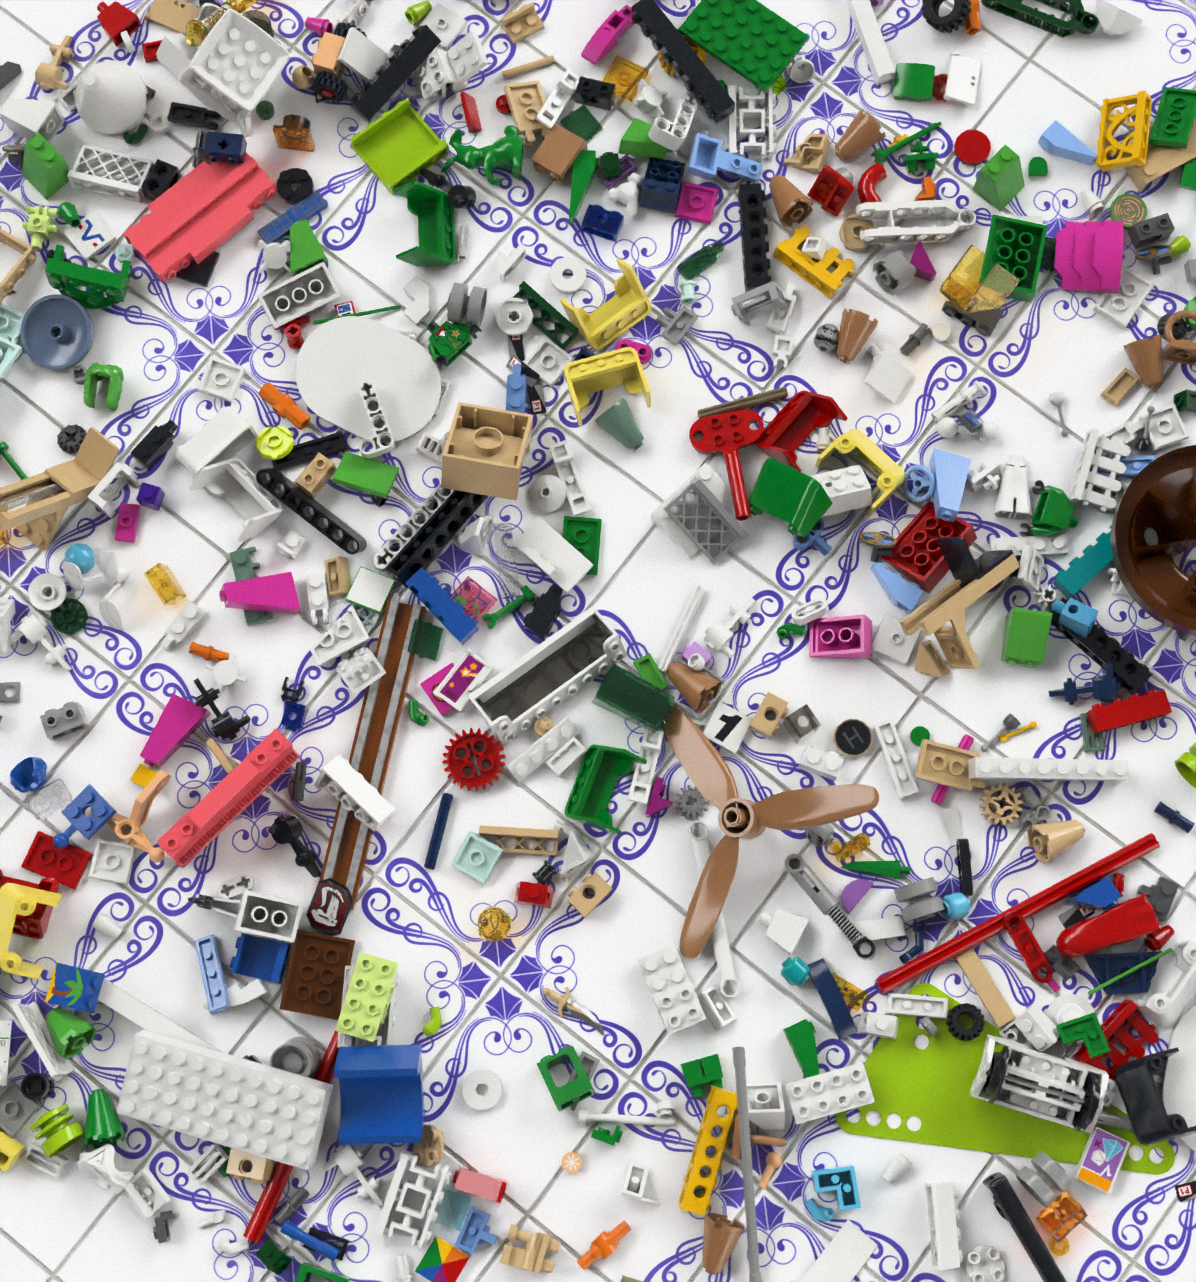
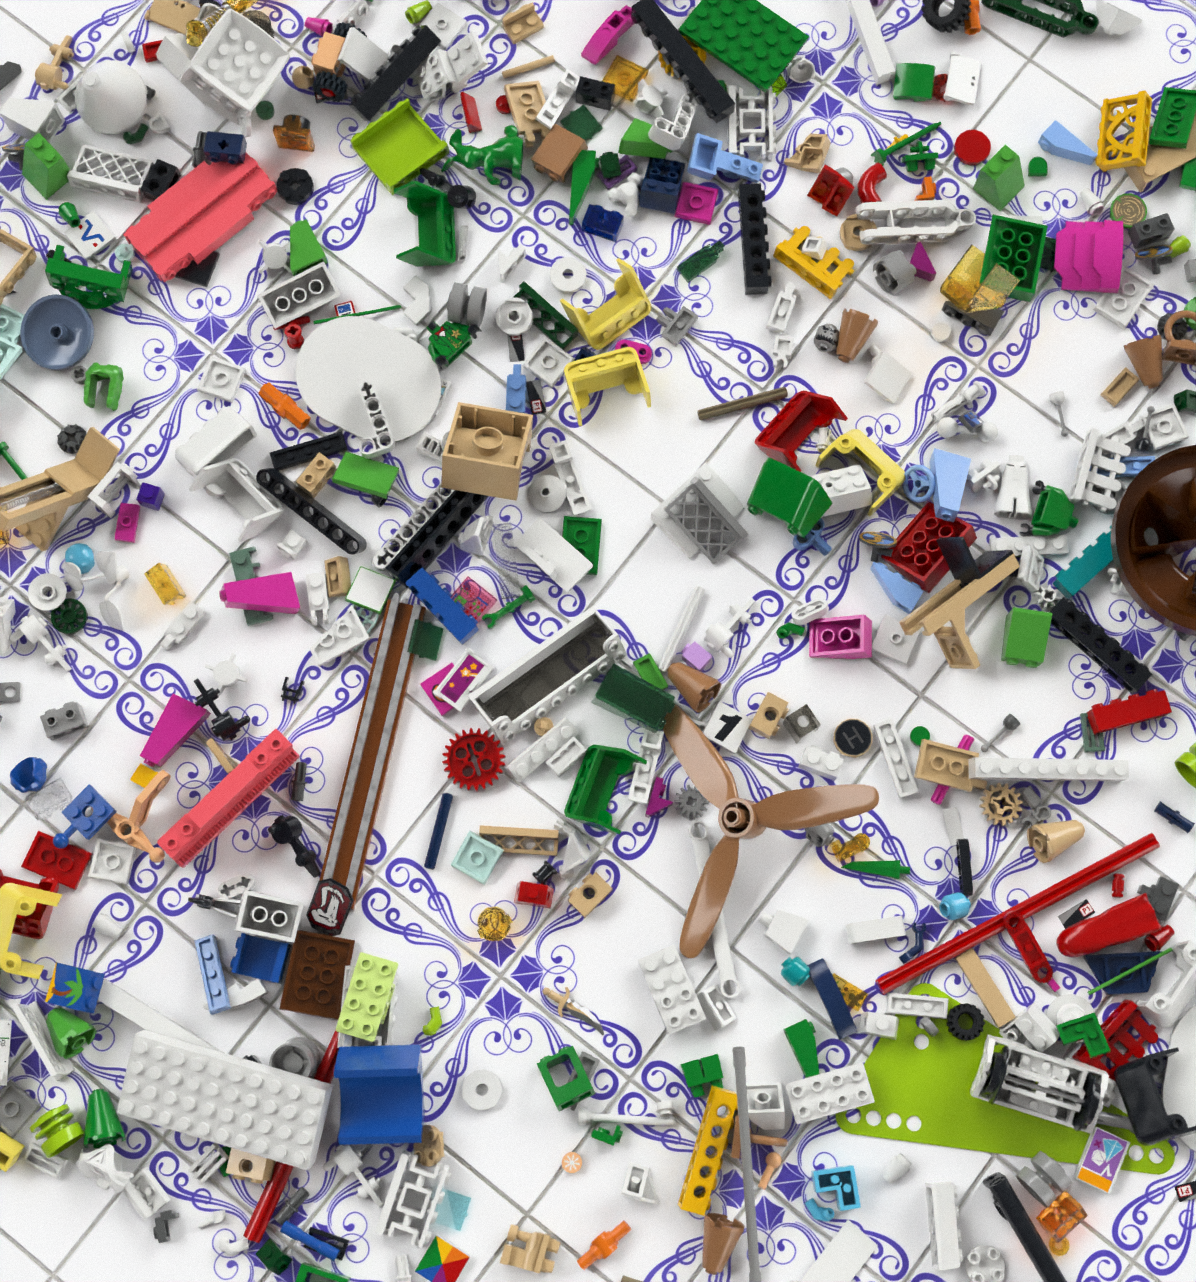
black wheel [21,1073,55,1100] -> none
yellowish green piece [22,205,59,251] -> none
red torso [97,1,142,47] -> none
black hinge [130,420,178,471] -> none
black hinge [167,102,221,130] -> none
orange pin [189,642,230,662] -> none
neon yellow tile [256,426,294,460] -> none
blue tile [257,190,328,244] -> none
clear blue brick [281,701,309,733] -> none
white wedge [314,755,395,831] -> none
white bracket [335,647,386,696] -> none
green arm [408,700,429,726] -> none
slope [452,1167,508,1203] -> none
medium blue hinge [454,1206,498,1254] -> none
black sticker [506,355,540,387] -> none
black hinge [523,584,563,641] -> none
sand green cone [595,398,644,451] -> none
light aqua bush [679,280,697,304] -> none
white hinge [688,653,725,685] -> none
red piece [689,410,764,521] -> none
light grey window [731,281,788,325] -> none
medium nougat cone [769,175,813,227] -> none
piece [785,853,876,961] -> none
medium nougat cone [835,109,886,160] -> none
medium lavender tile [842,879,874,914] -> none
light grey wheel [894,877,945,922] -> none
flat silver axle [900,323,931,356] -> none
tan slope [915,639,951,678] -> none
yellow hinge [999,721,1037,742] -> none
dark grey plate [1044,945,1080,981] -> none
dark blue piece [1048,663,1121,705] -> none
dark azure torso [1051,598,1098,638] -> none
blue slope [1066,876,1122,911] -> none

